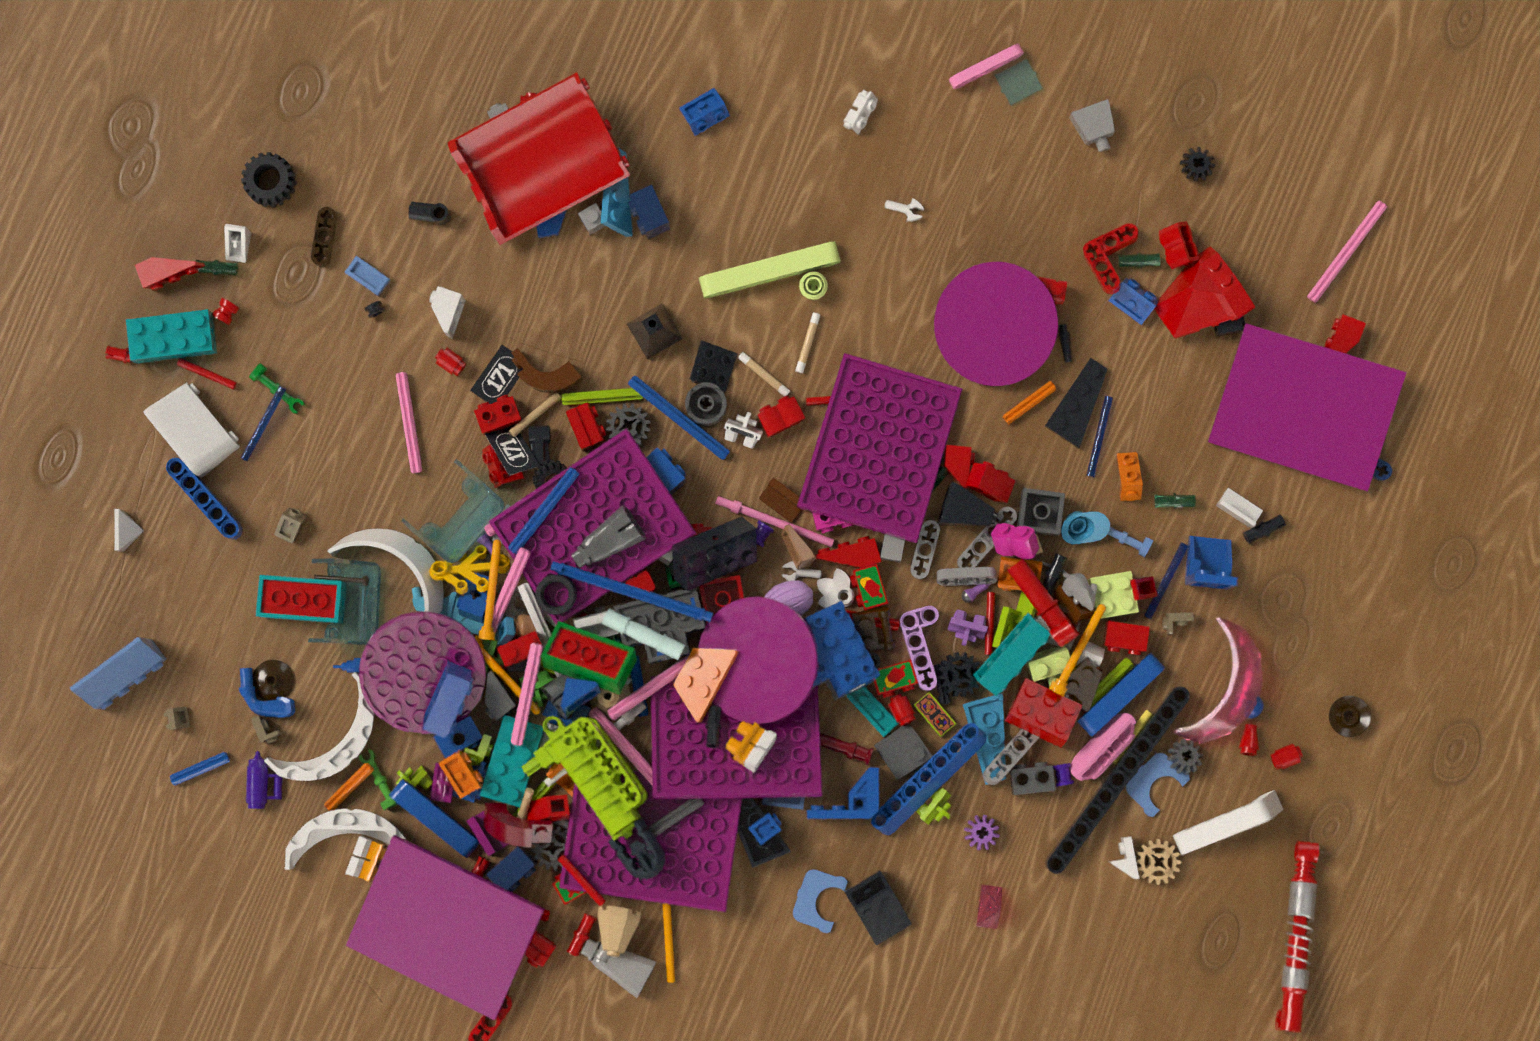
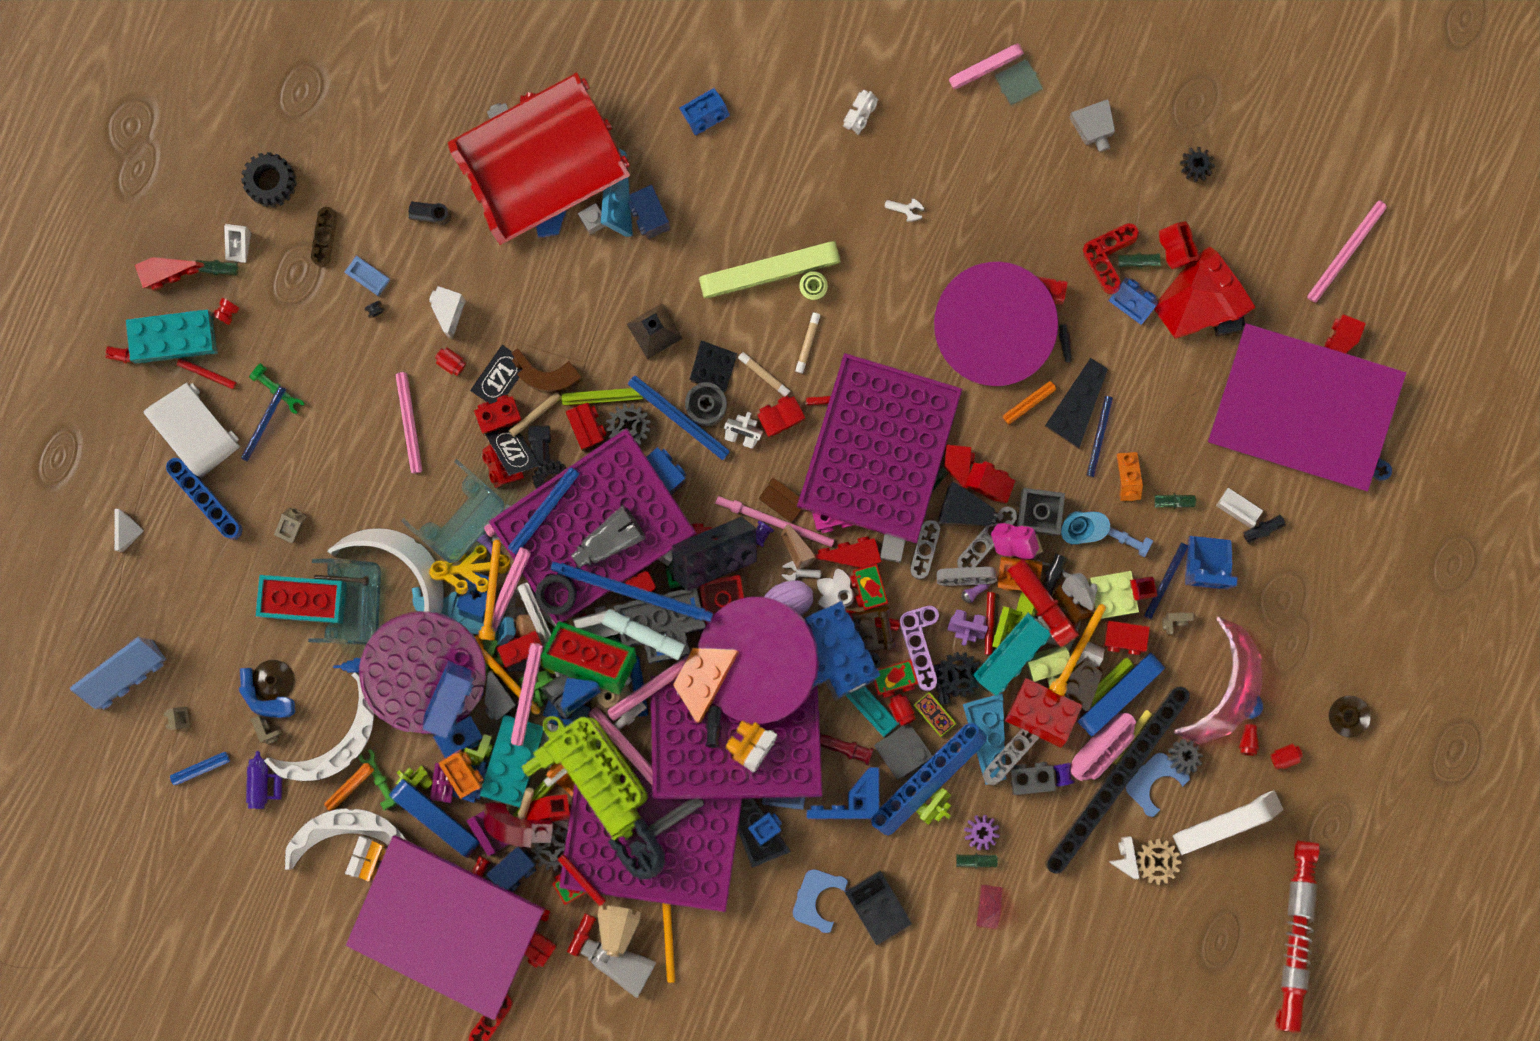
none -> clear green axle [956,853,998,869]

